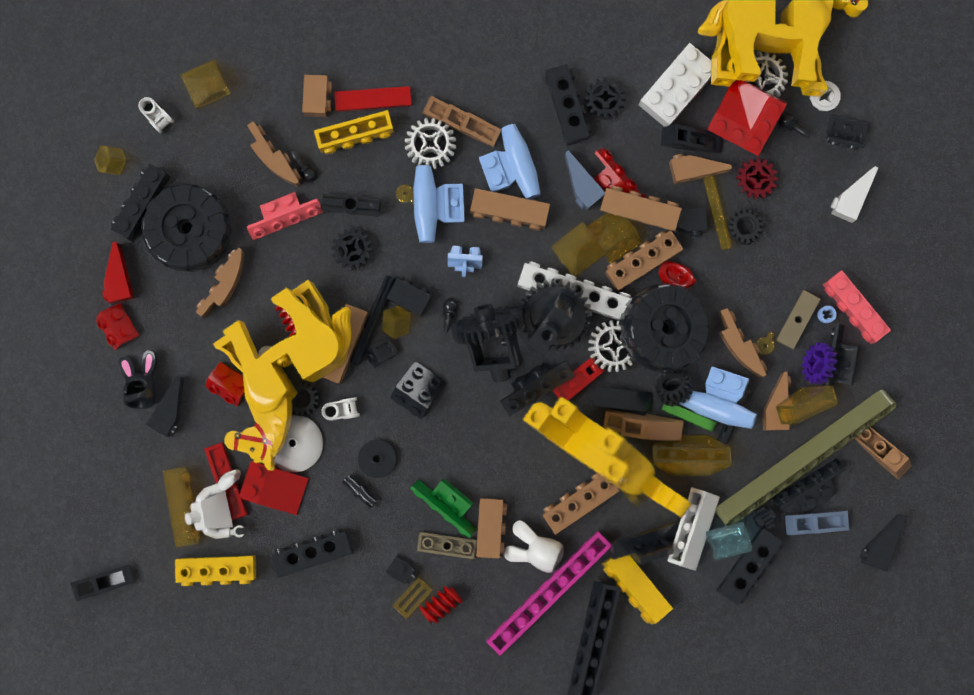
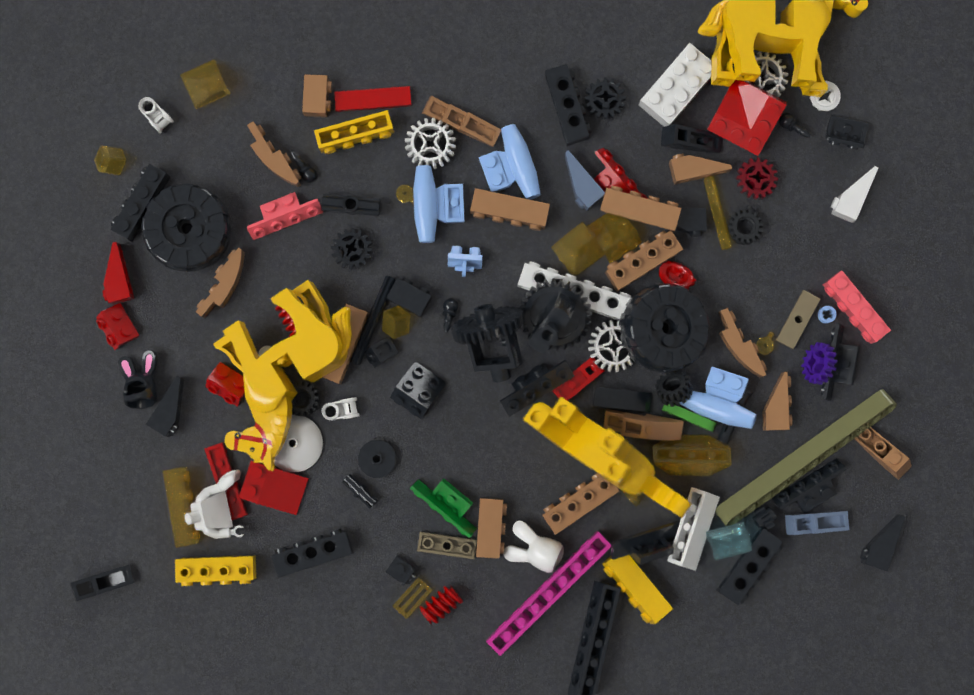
clear yellow slope [776,386,838,424] -> none

